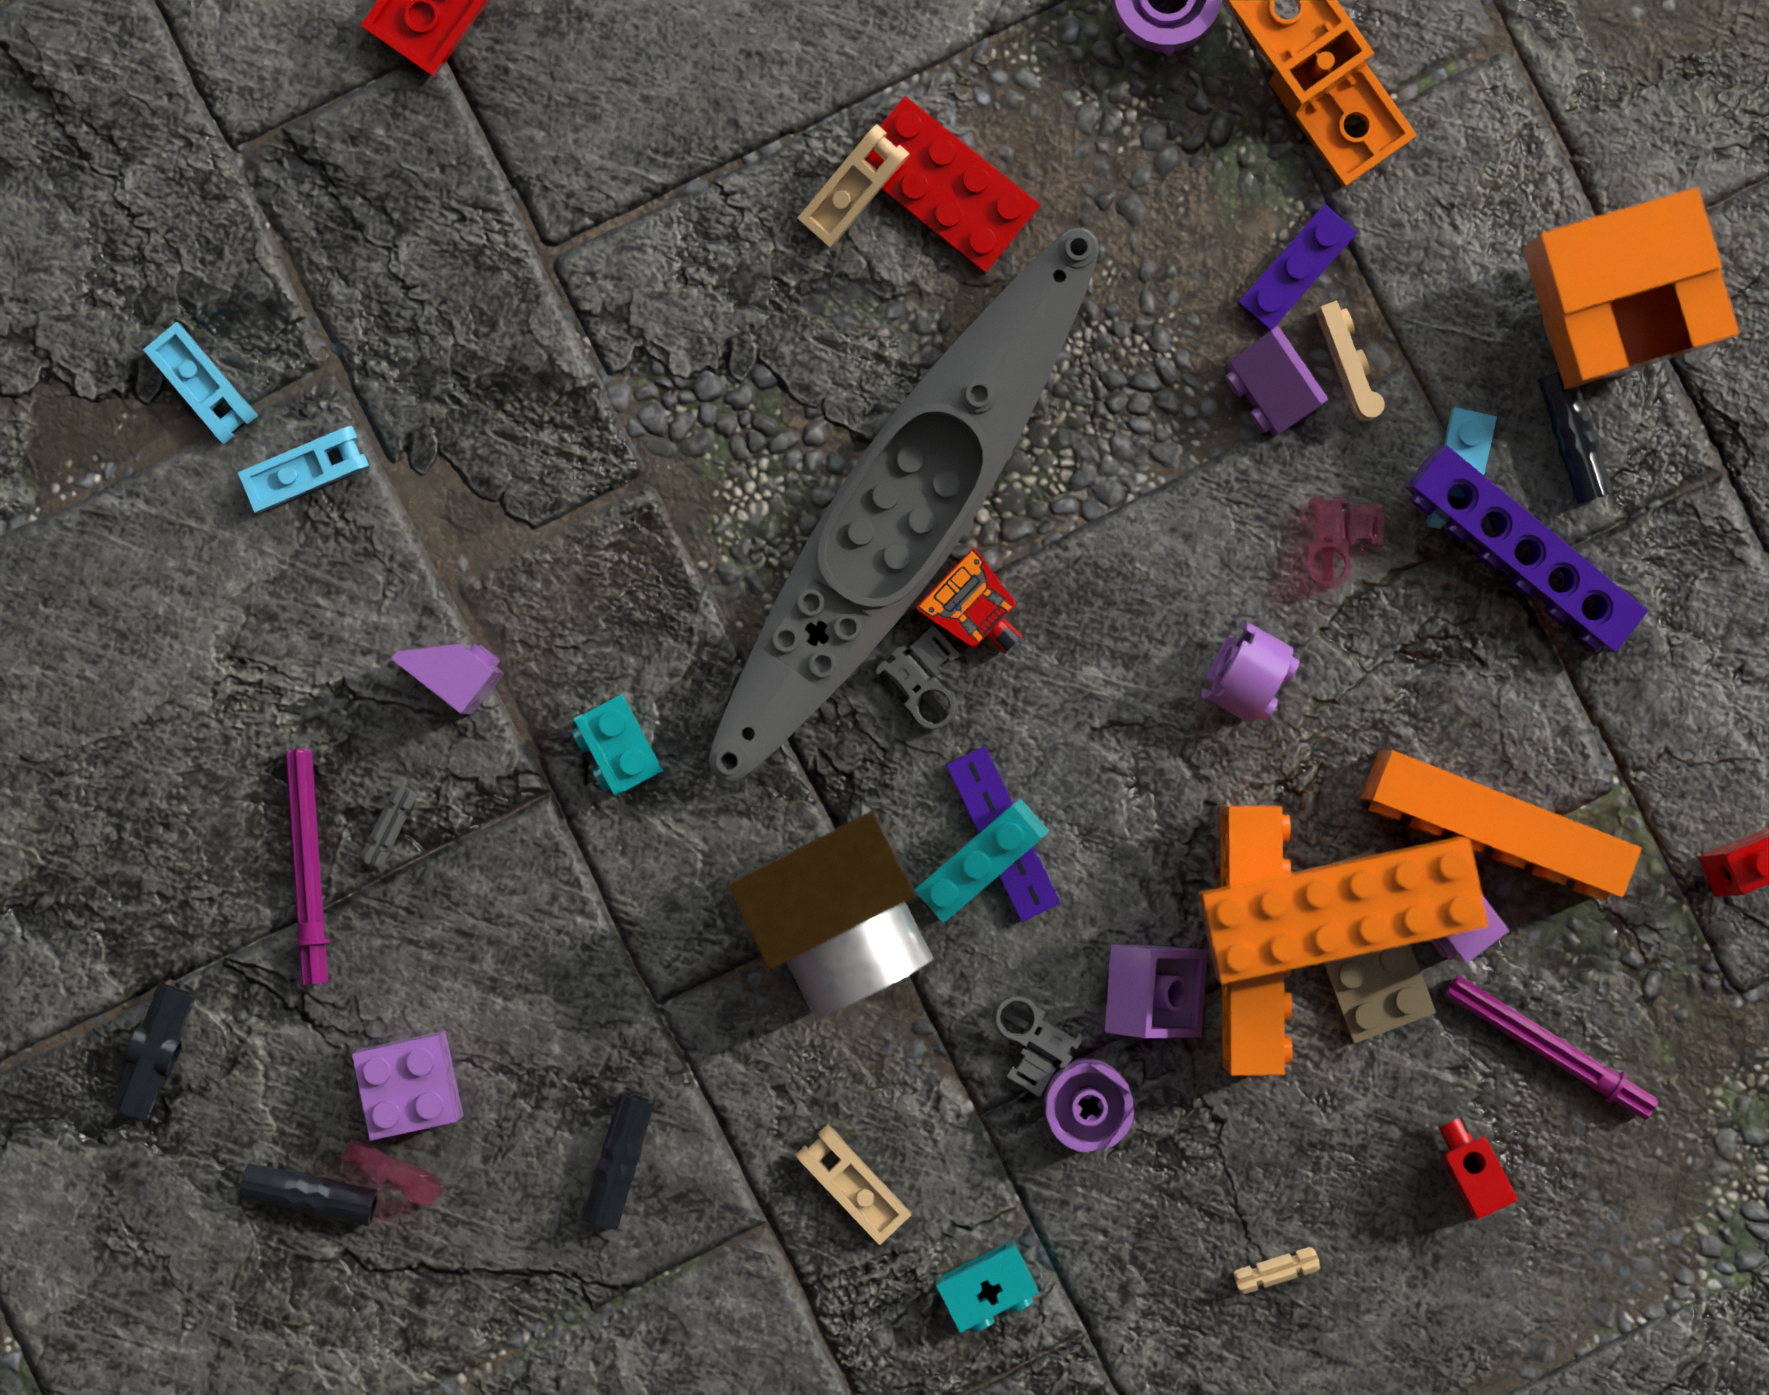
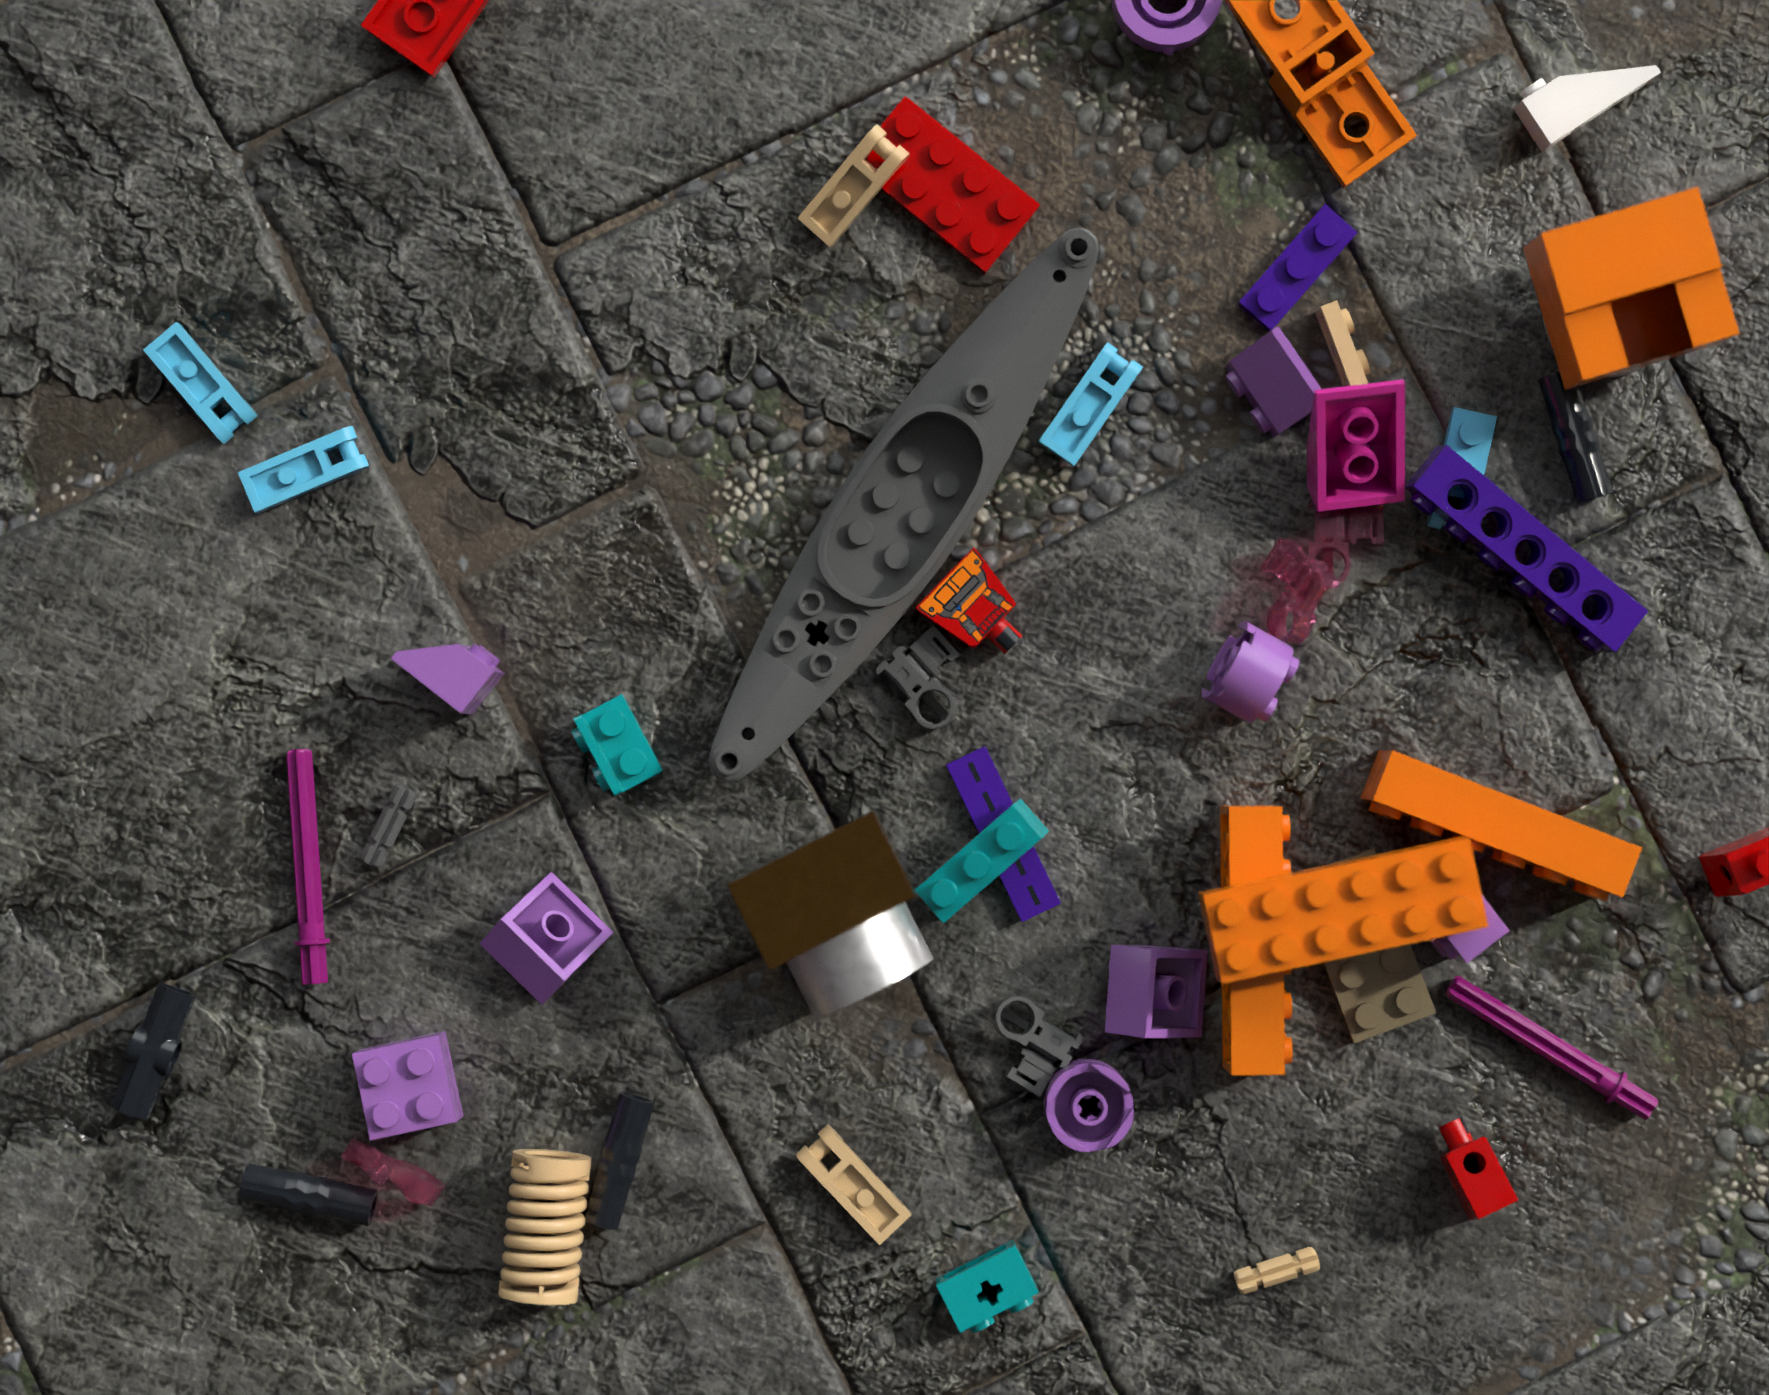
none -> medium lavender slope [480,872,614,1005]
none -> tan piece [498,1149,591,1305]
none -> medium azure plate [1038,342,1143,467]
none -> clear pink piece [1260,538,1338,644]
none -> dark pink slope [1306,379,1405,512]
none -> white slope [1514,65,1661,152]

